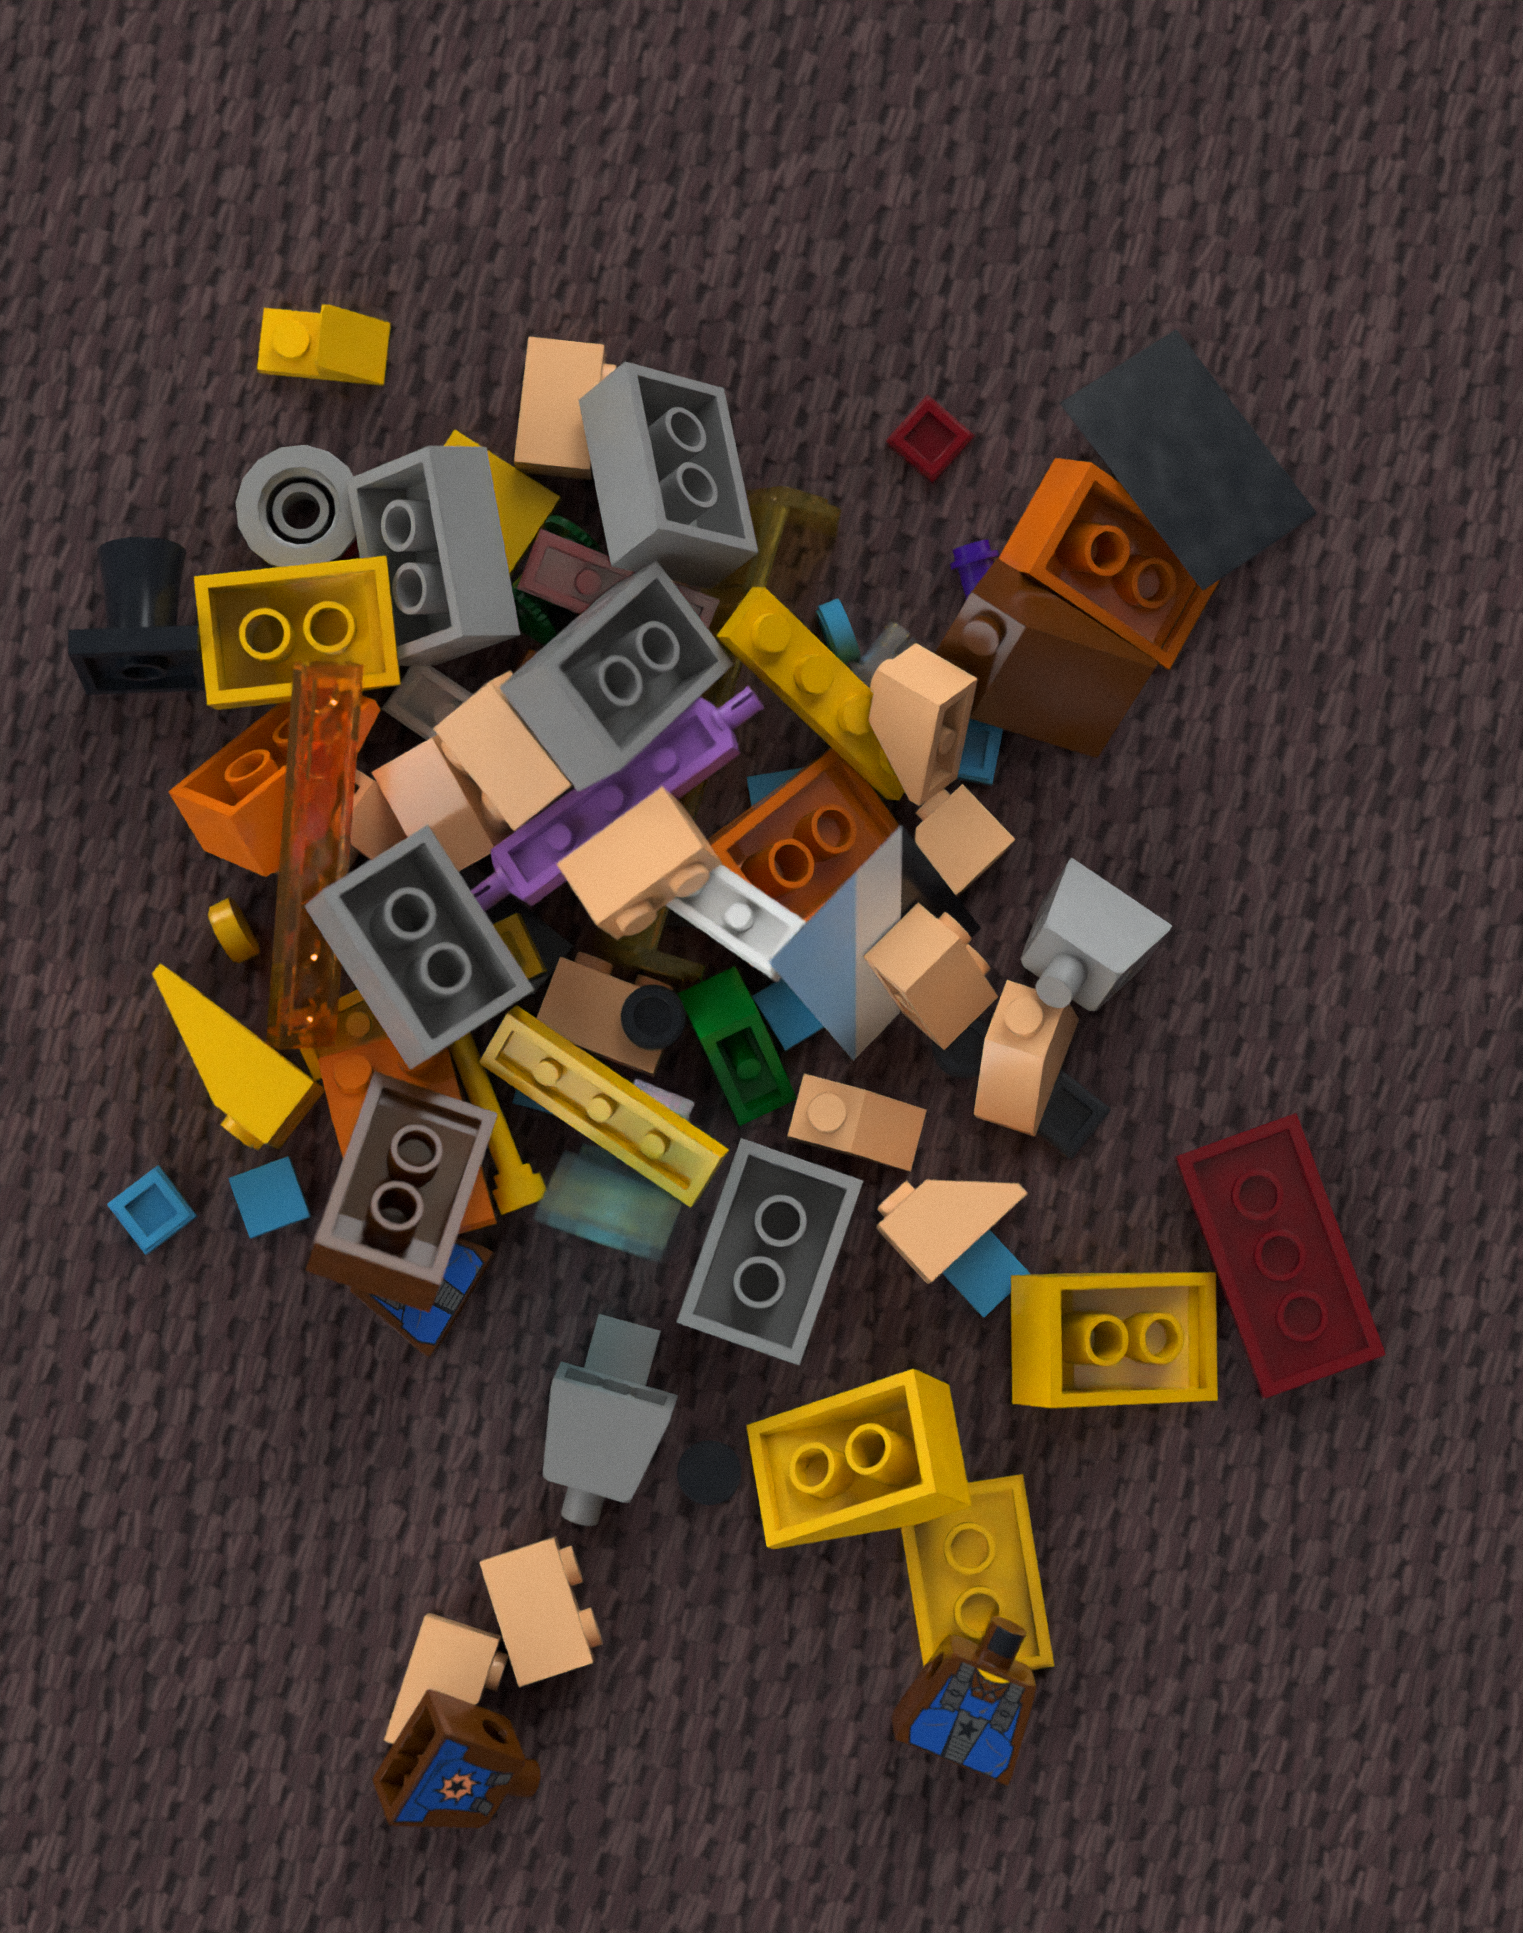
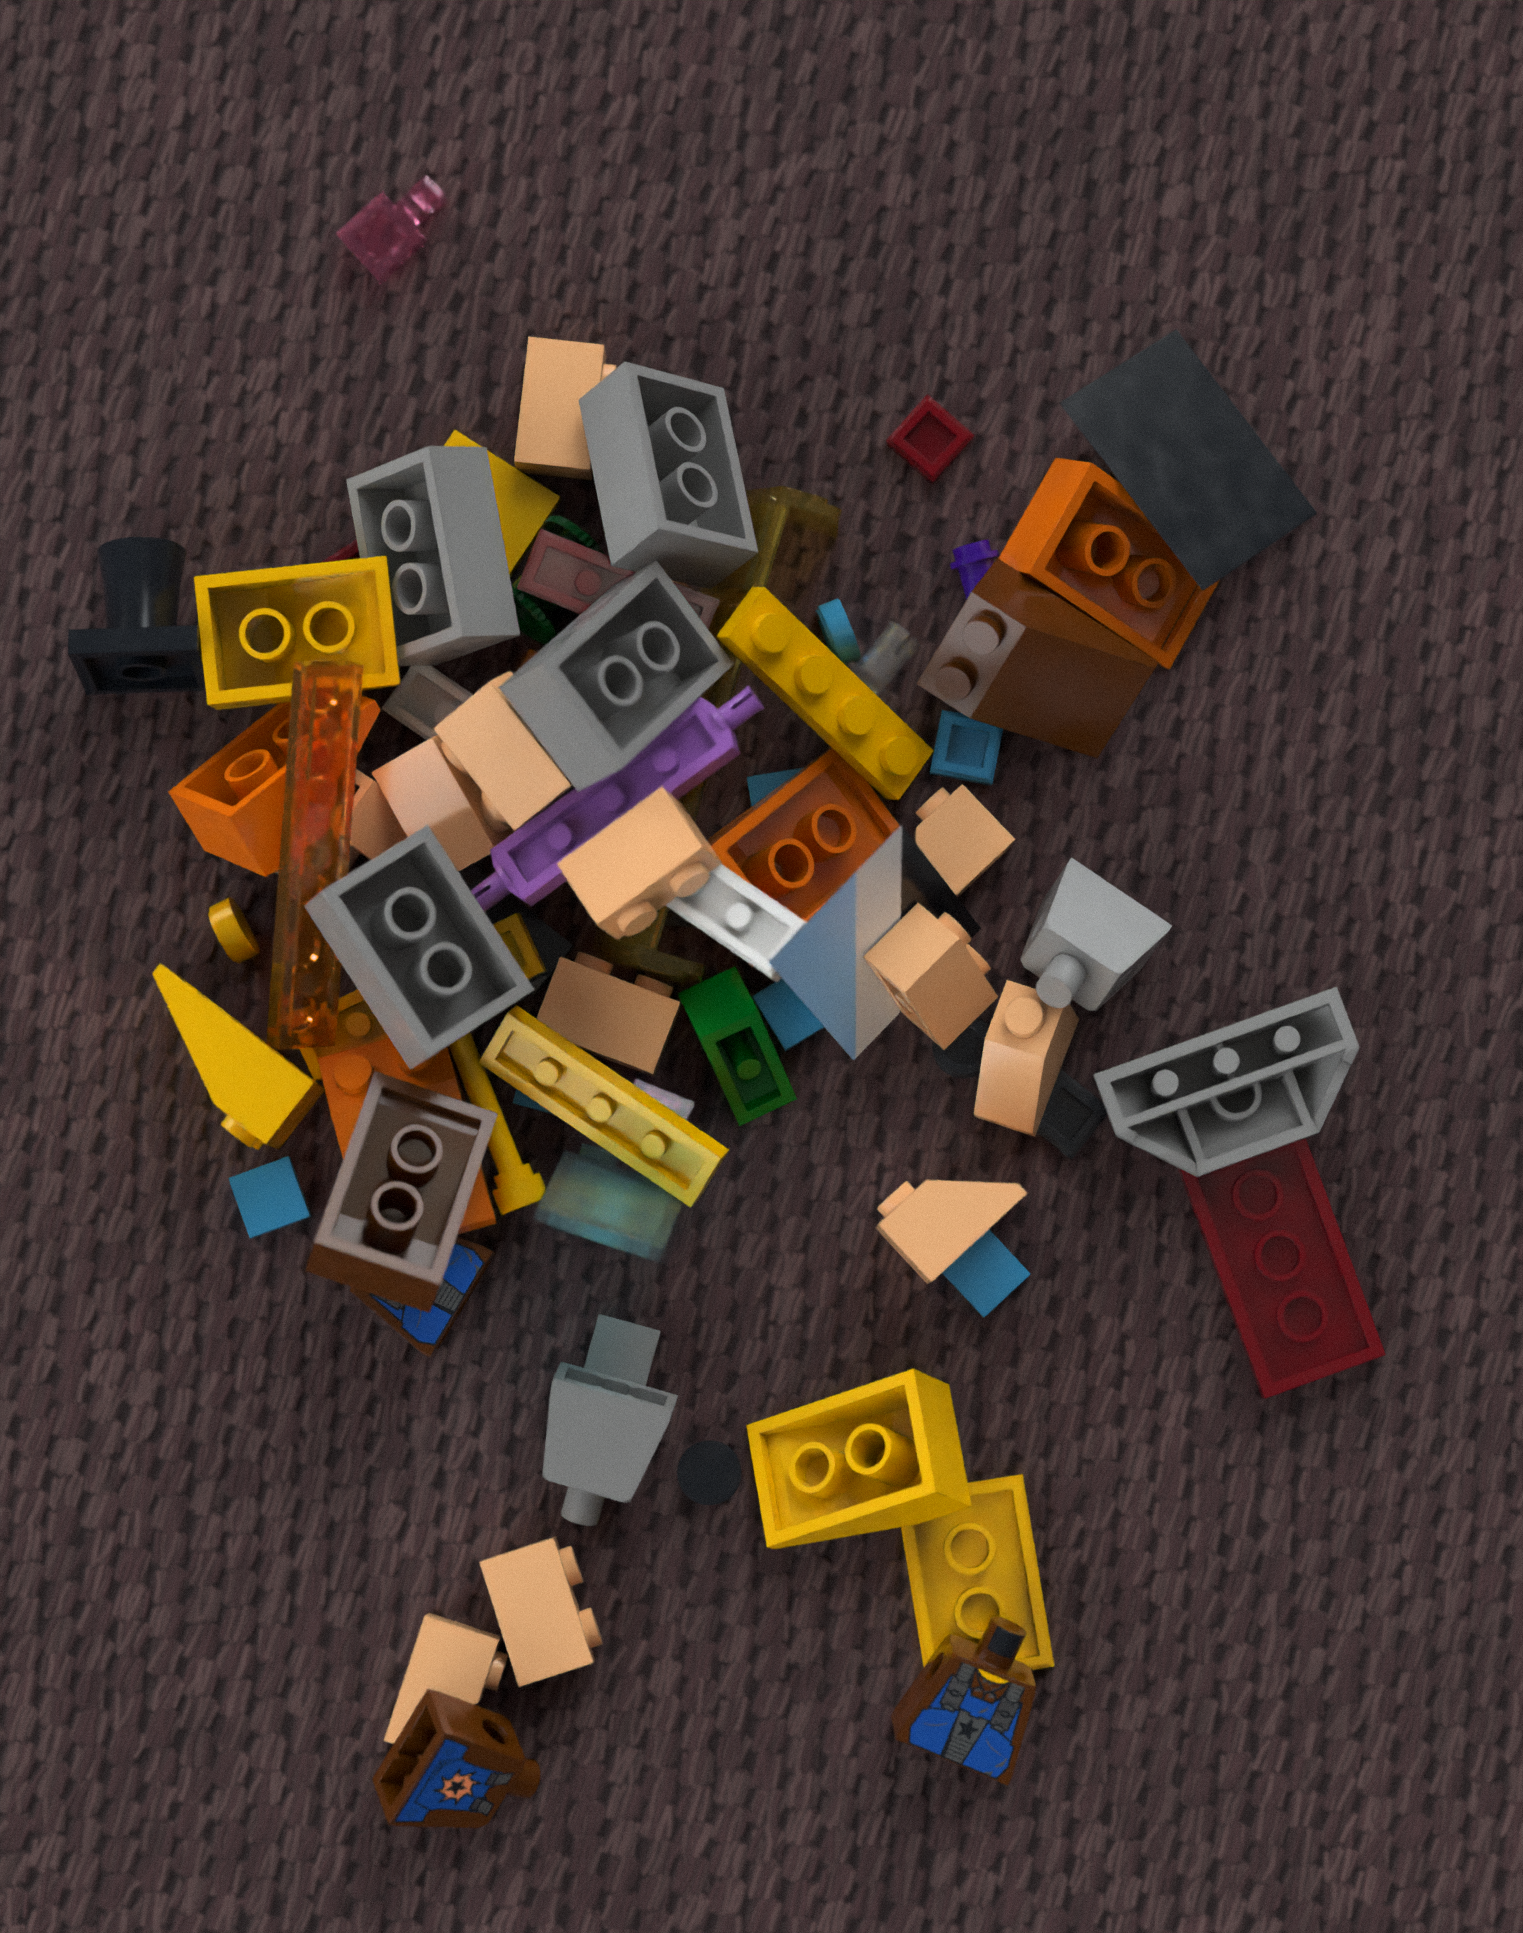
dark azure tile [107,1165,198,1255] -> none
light grey piece [236,445,356,567] -> none
yellow slope [257,304,391,386] -> none
black tile [621,985,686,1051] -> none
light grey brick [677,1138,863,1365] -> none
light nougat slope [787,1074,927,1172] -> none
light nougat slope [868,643,978,806] -> none
yellow slope [1011,1272,1218,1408] -> none
none -> clear pink plate [335,175,448,284]
none -> light grey wedge [1093,987,1360,1177]

